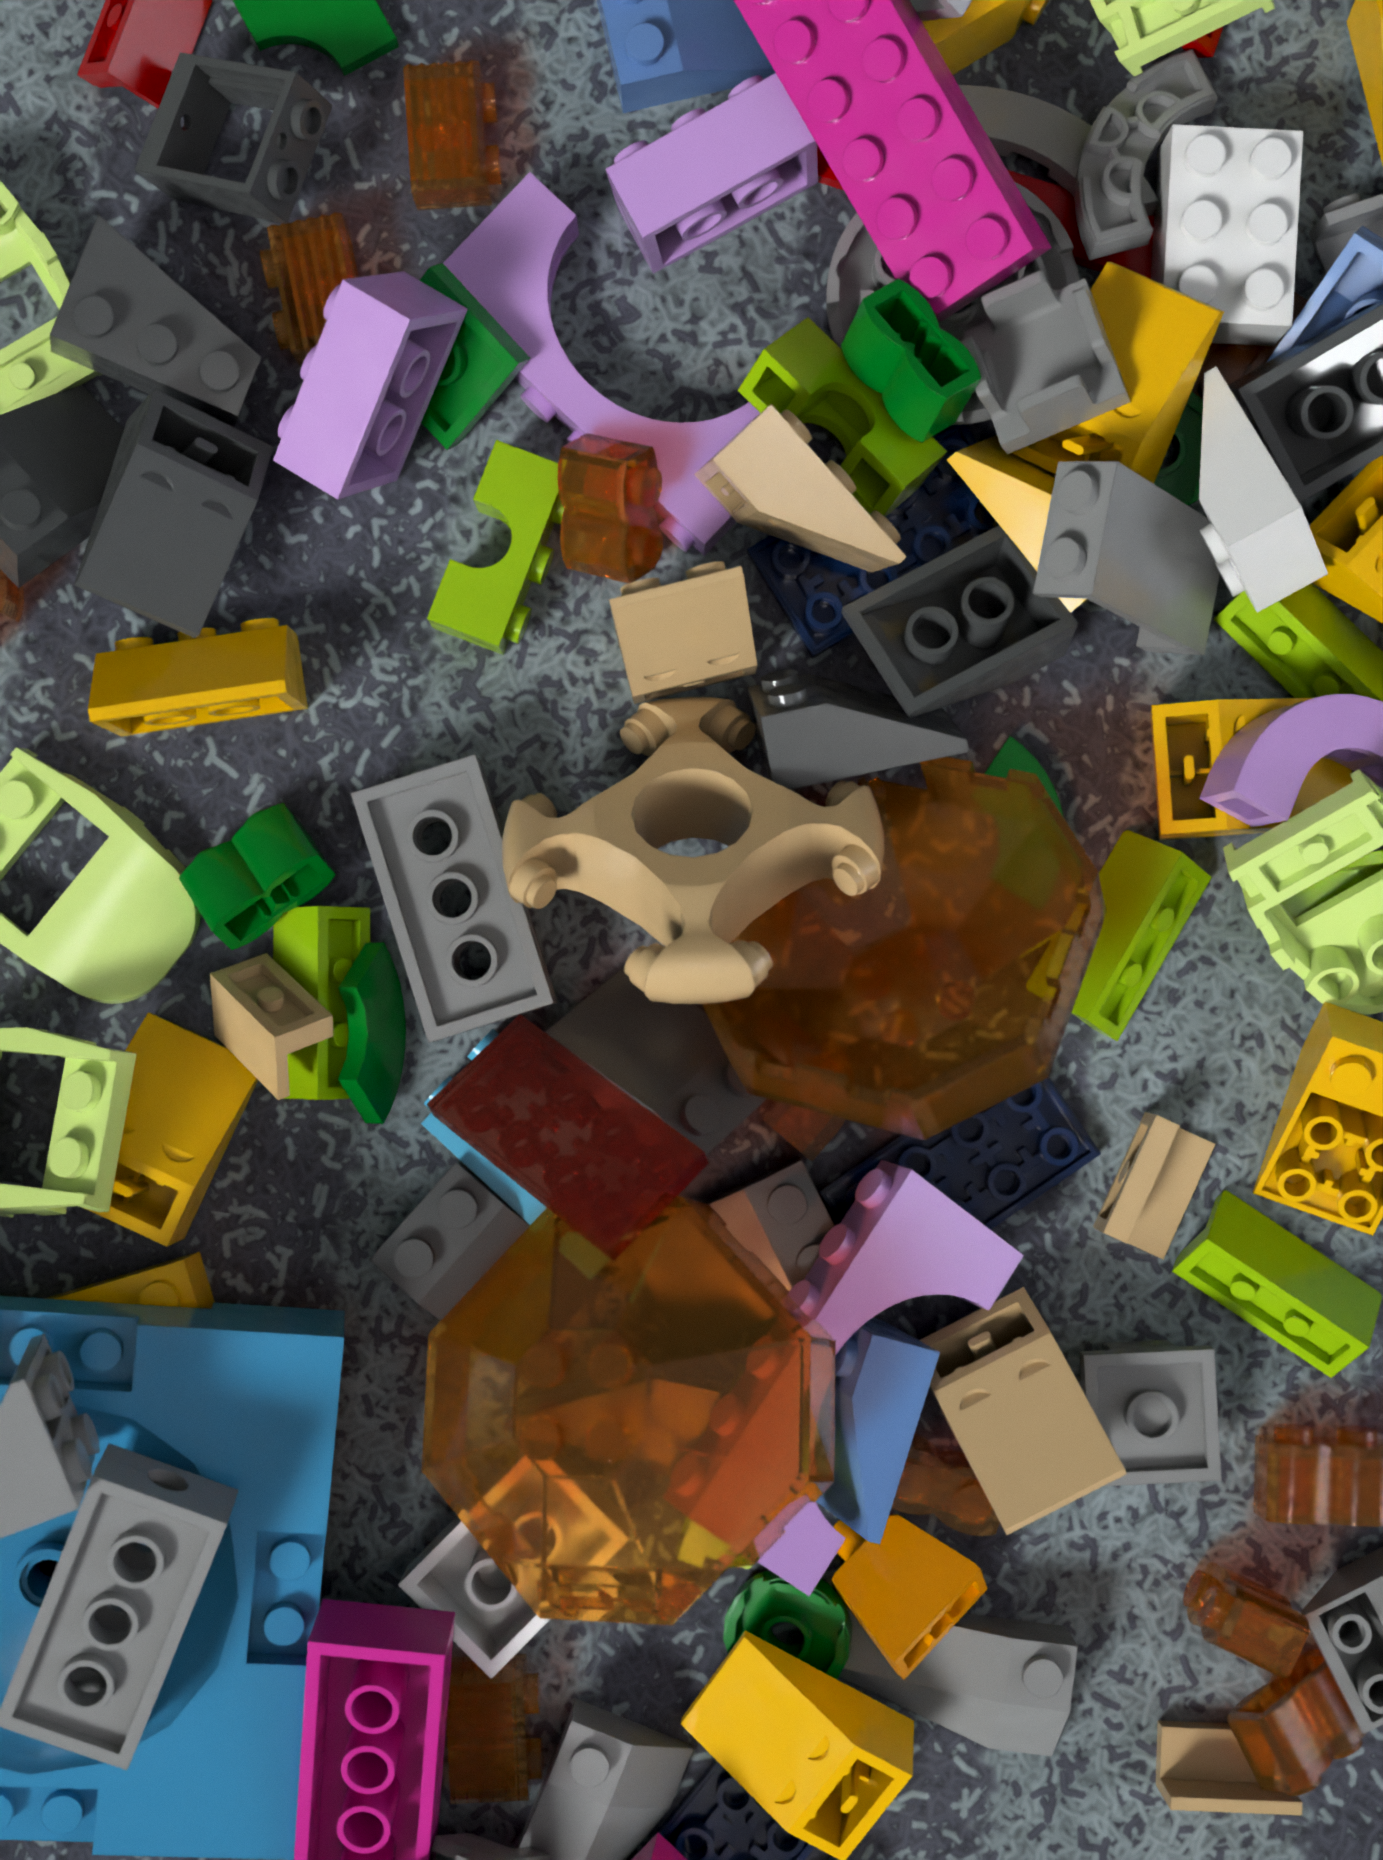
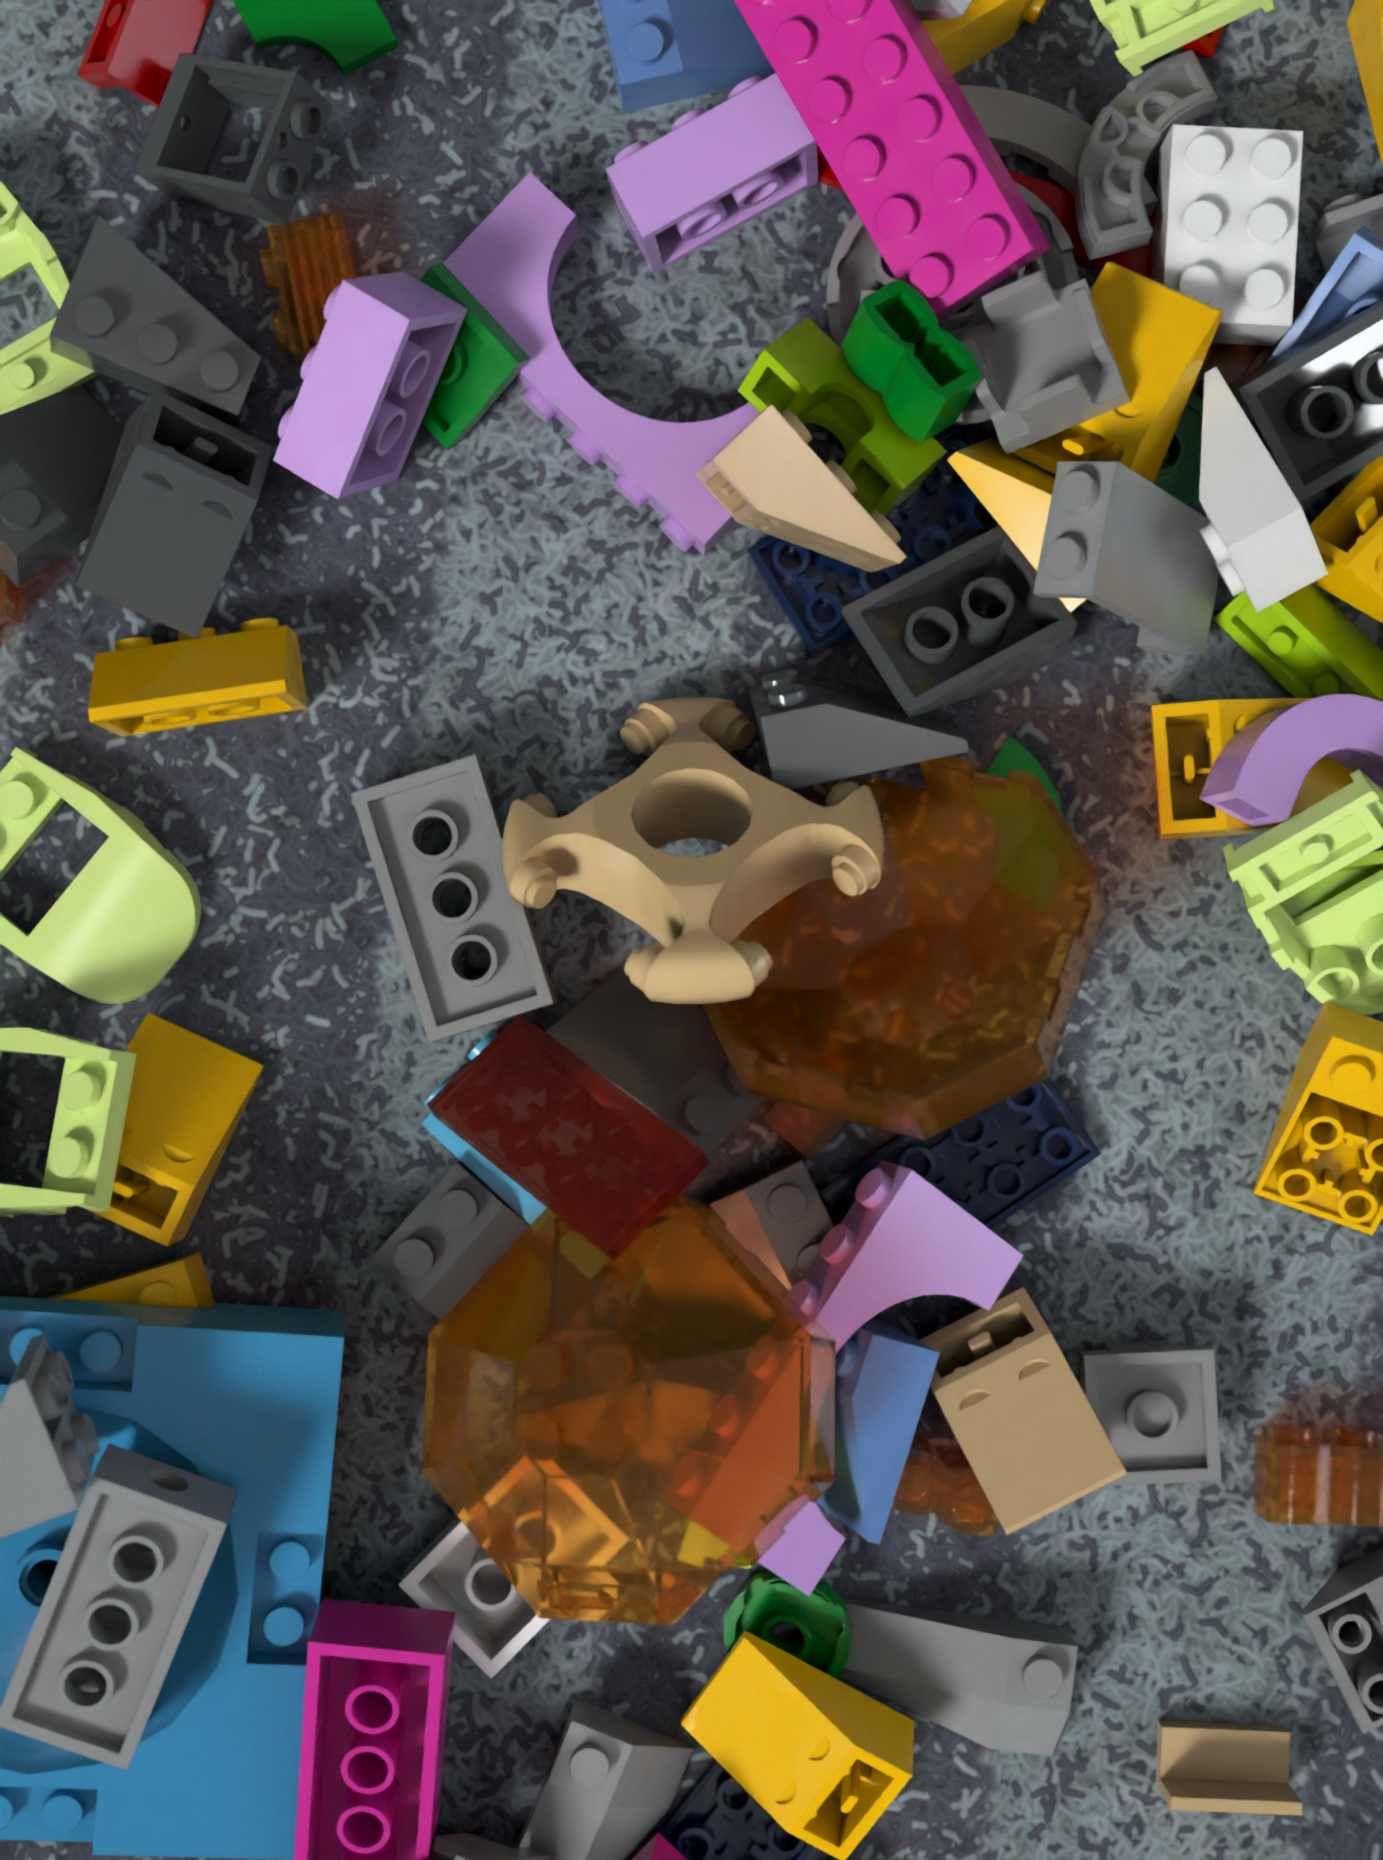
green brick [179,803,336,950] -> none
tan panel [210,953,333,1100] -> none
lime panel [273,906,370,1100] -> none
green tile [338,942,406,1124] -> none
clear orange brick [403,60,502,210] -> none
lime arch [427,440,577,655] -> none
clear orange brick [447,1654,544,1804] -> none
clear orange brick [558,433,663,584] -> none
tan slope [609,561,757,704] -> none
light orange torso [831,1514,988,1680] -> none
lime panel [1032,830,1212,1041] -> none
tan panel [1093,1112,1216,1260] -> none
lime panel [1172,1190,1382,1378] -> none
clear orange brick [1183,1562,1309,1678] -> none
clear orange brick [1226,1649,1367,1796] -> none

